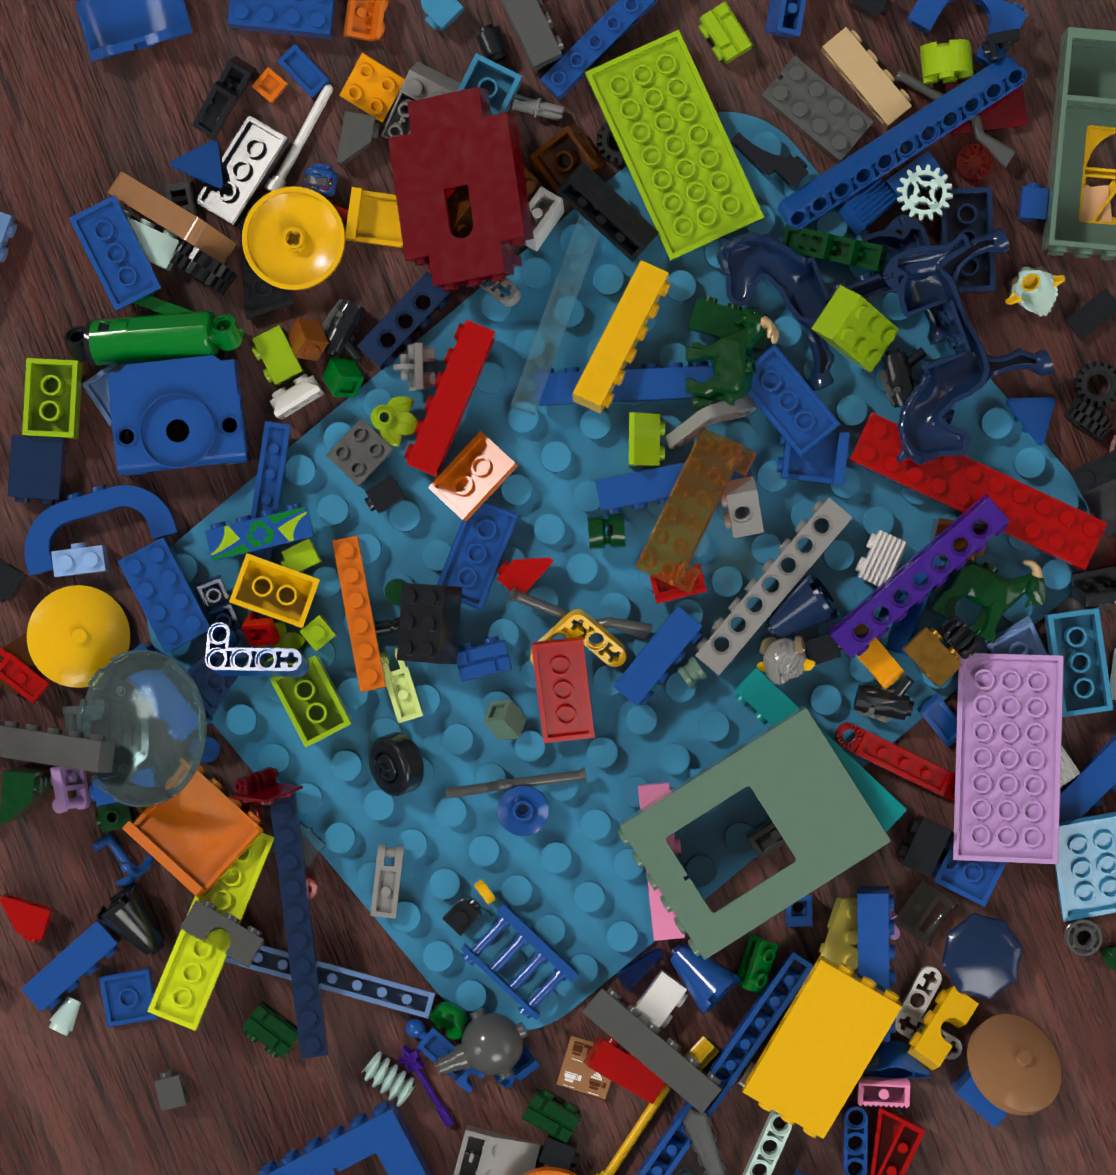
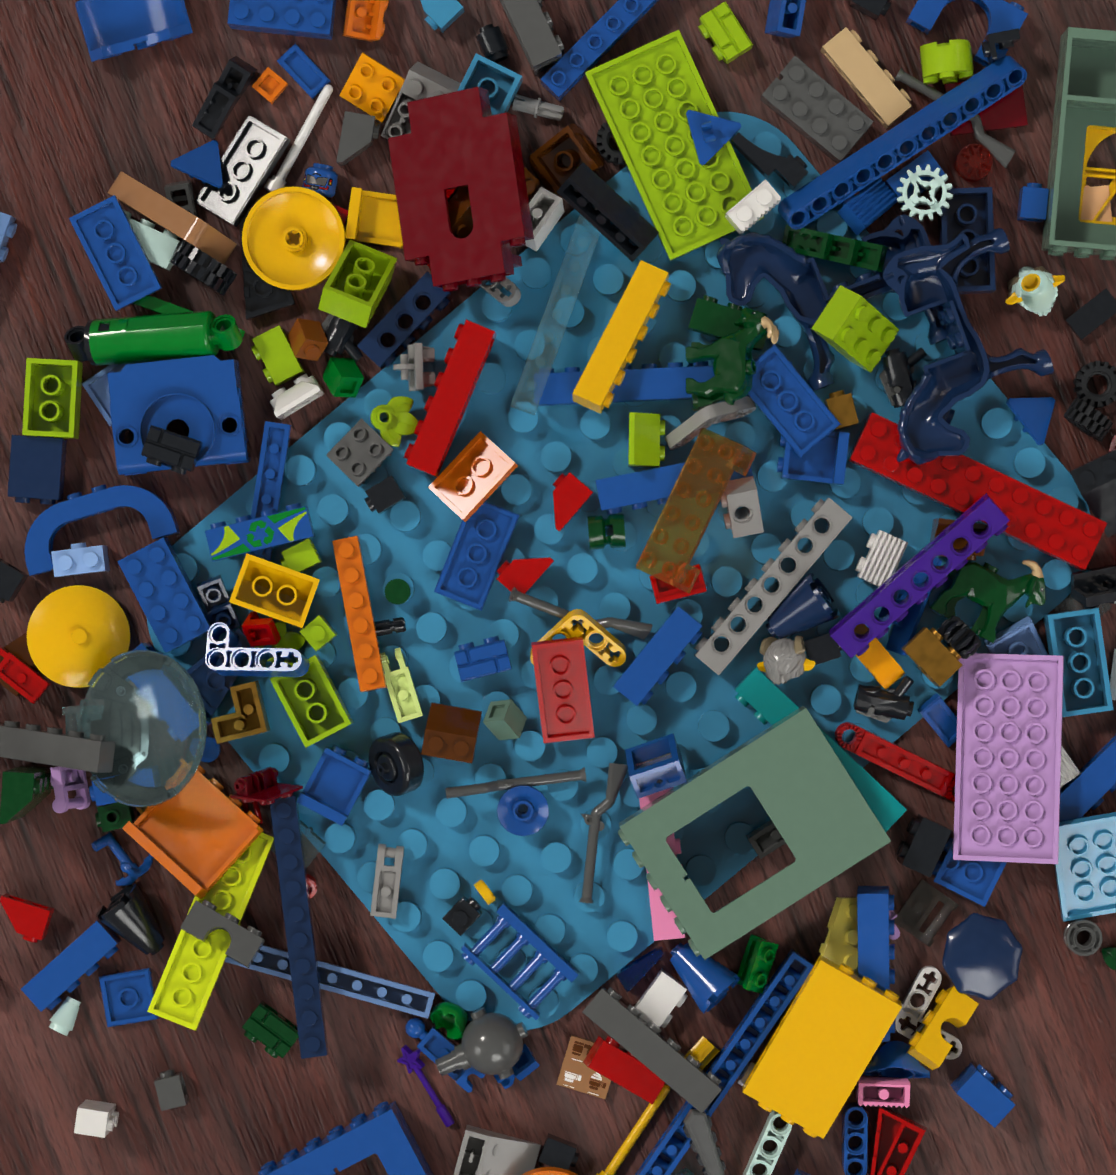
light aqua piece [360,1051,416,1107] -> none
black brick [397,583,462,664] -> none
dark green brick [521,1088,581,1144] -> none
sand green wheel [675,656,707,688] -> none
blue brick [785,893,812,927] -> none
medium nougat dish [967,1014,1061,1115] -> none
none -> white brick [74,1099,119,1138]
none -> black brick [141,425,203,475]
none -> pearl gold brick [211,680,270,744]
none -> blue panel [297,744,372,826]
none -> lime brick [318,239,397,328]
none -> reddish brown slope [421,702,482,763]
none -> red slope [553,472,593,532]
none -> dark grey piece [579,763,628,903]
none -> blue window [625,733,687,799]
none -> blue piece [686,110,741,165]
none -> white brick [725,179,781,235]
none -> pearl gold brick [824,390,859,430]

